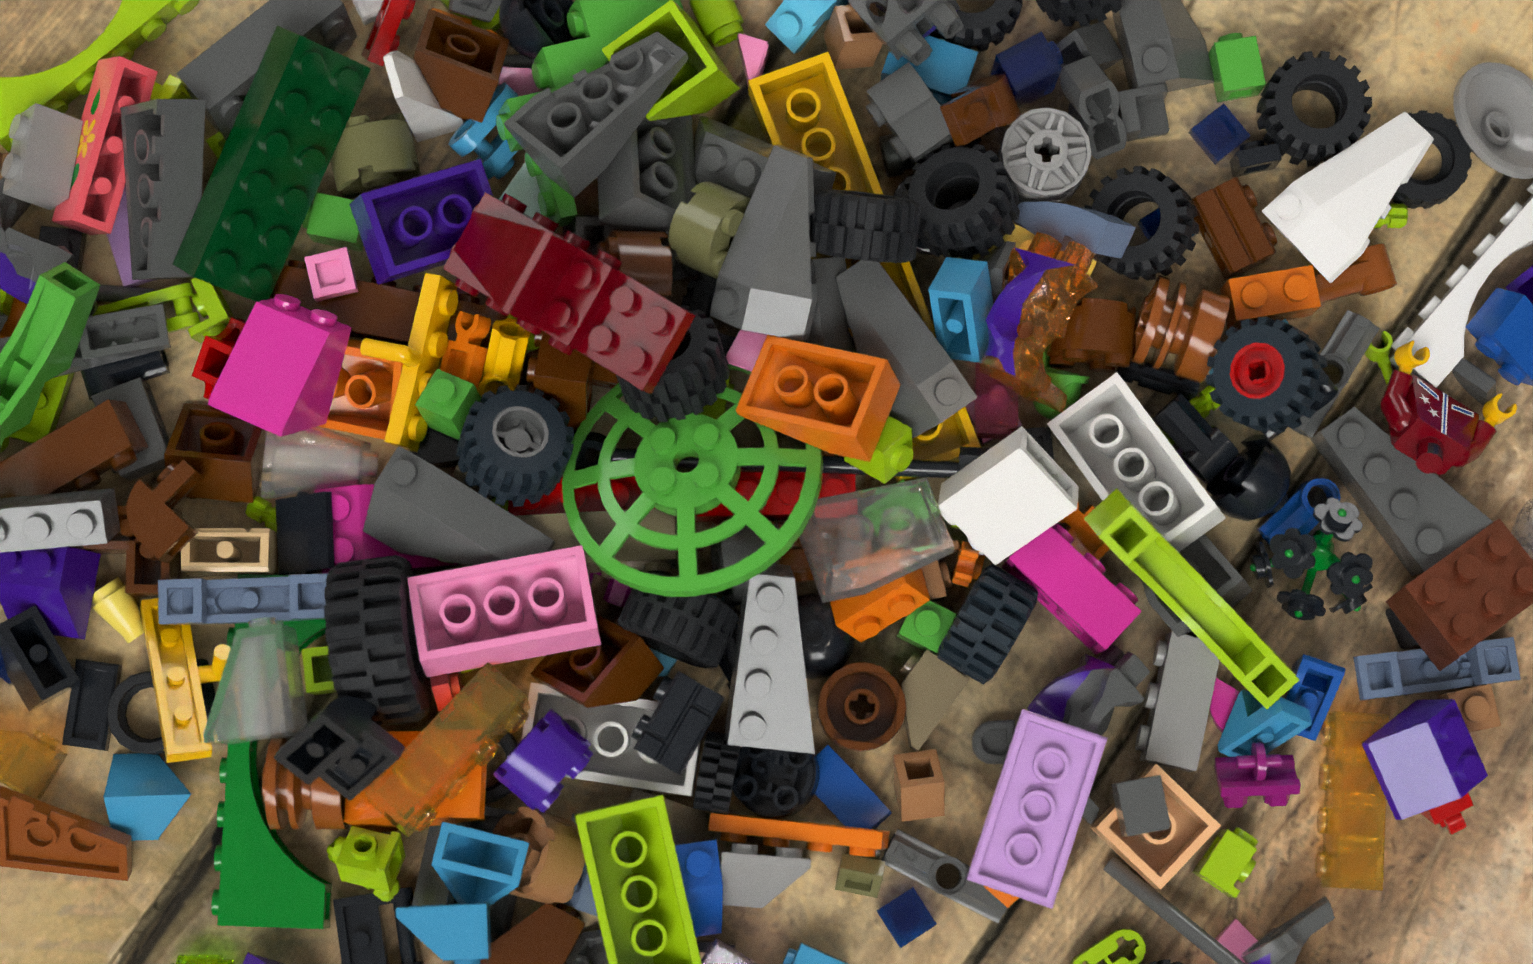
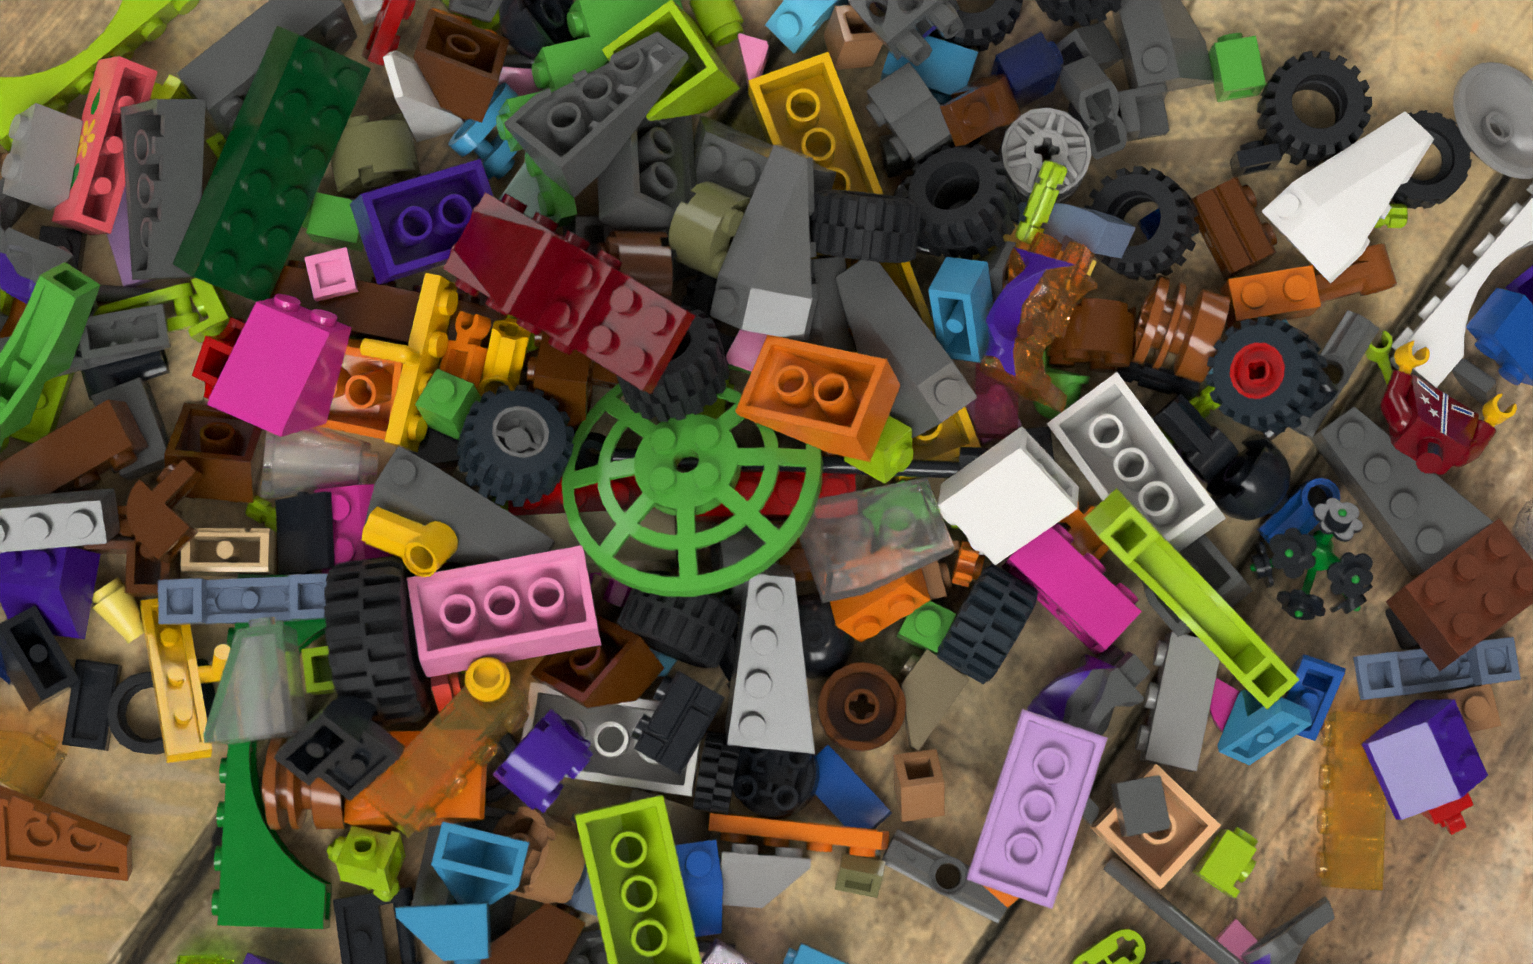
dark azure slope [104,753,191,841] -> none
clear blue plate [876,887,937,948] -> none
dark grey tile [971,720,1015,764] -> none
clear blue plate [1189,103,1251,165] -> none
magenta hips [1214,742,1301,808] -> none
none -> yellow piece [362,507,458,577]
none -> yellow plate [465,657,511,702]
none -> lime axle [1015,160,1067,245]

